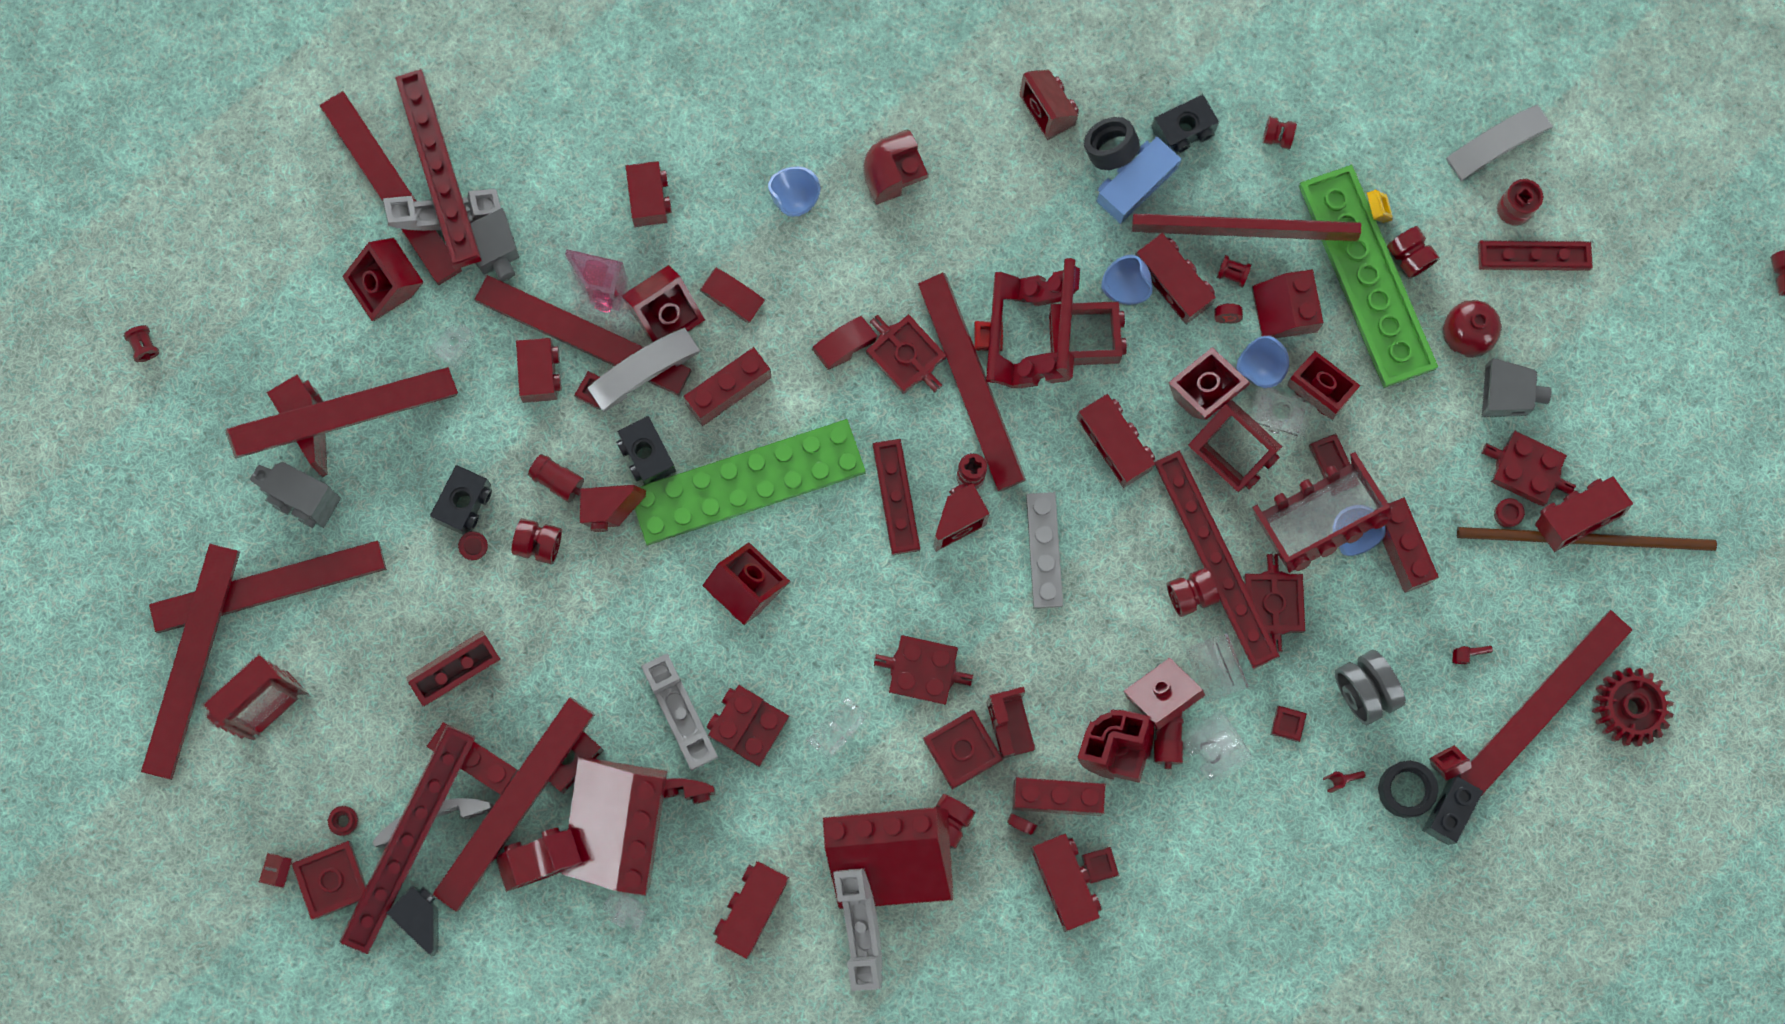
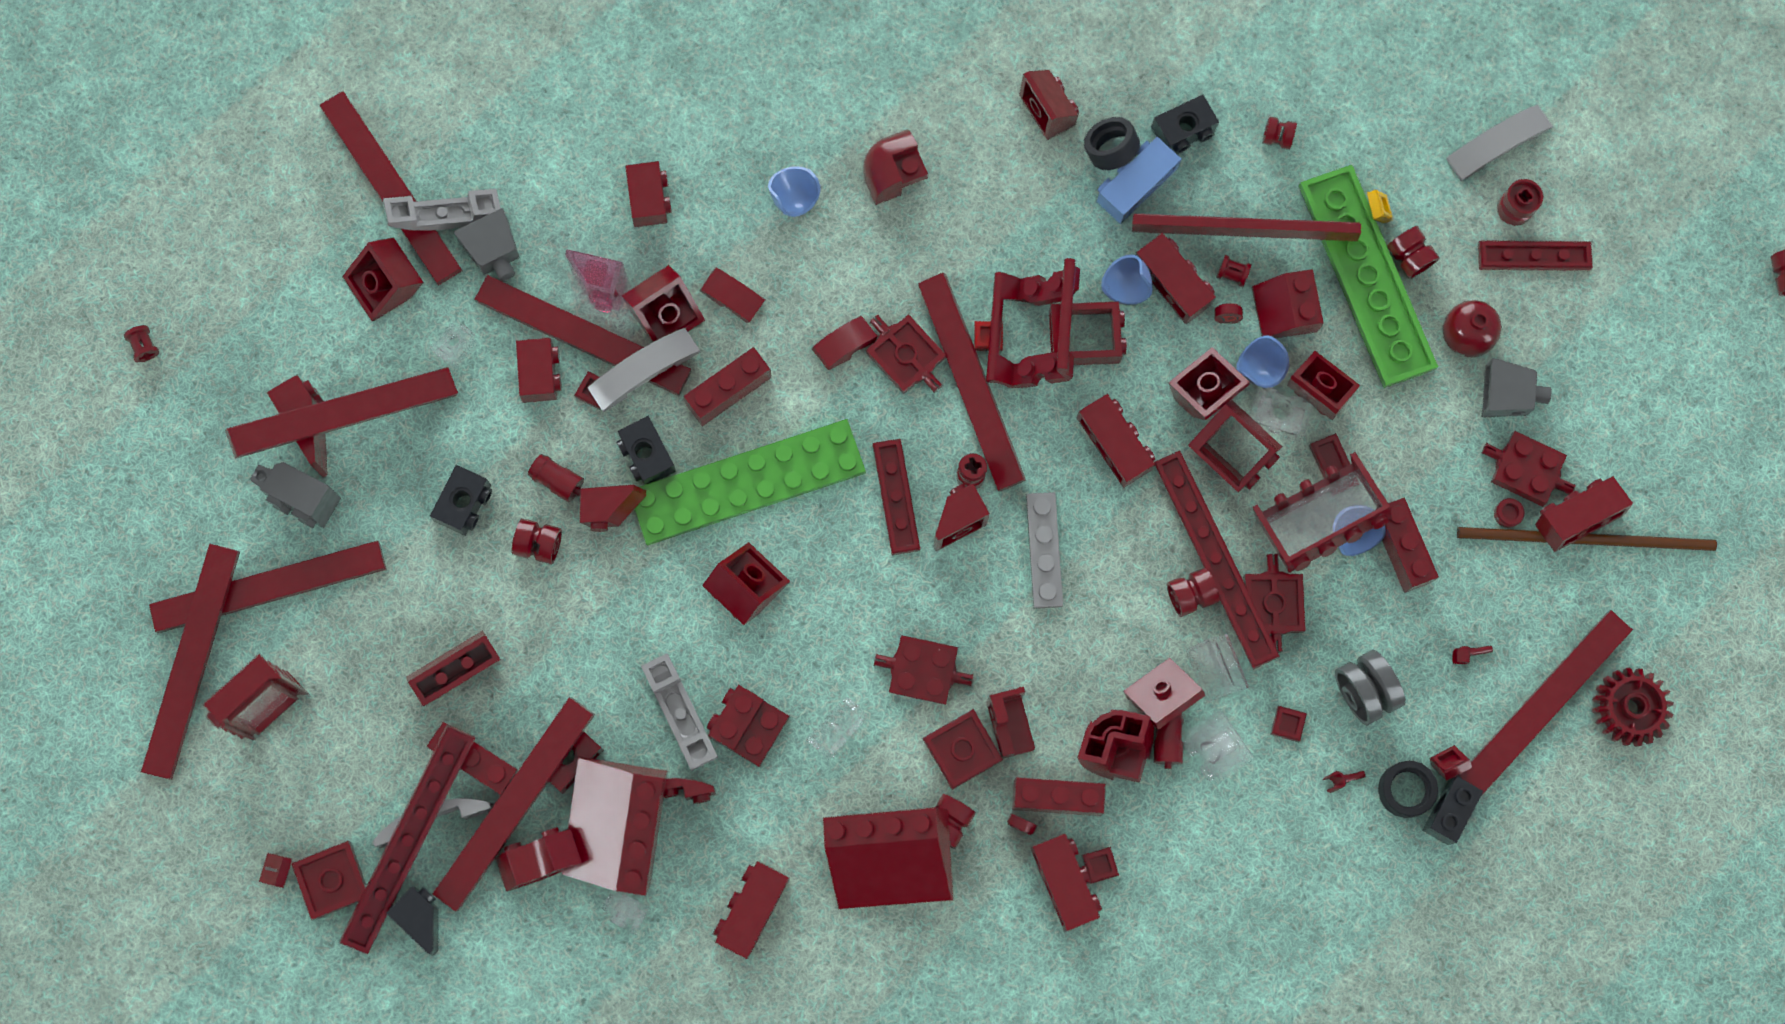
dark red plate [328,806,358,836] -> none
dark red tile [395,68,482,270] -> none
dark red plate [458,531,488,560] -> none
light grey slope [834,869,882,991] -> none

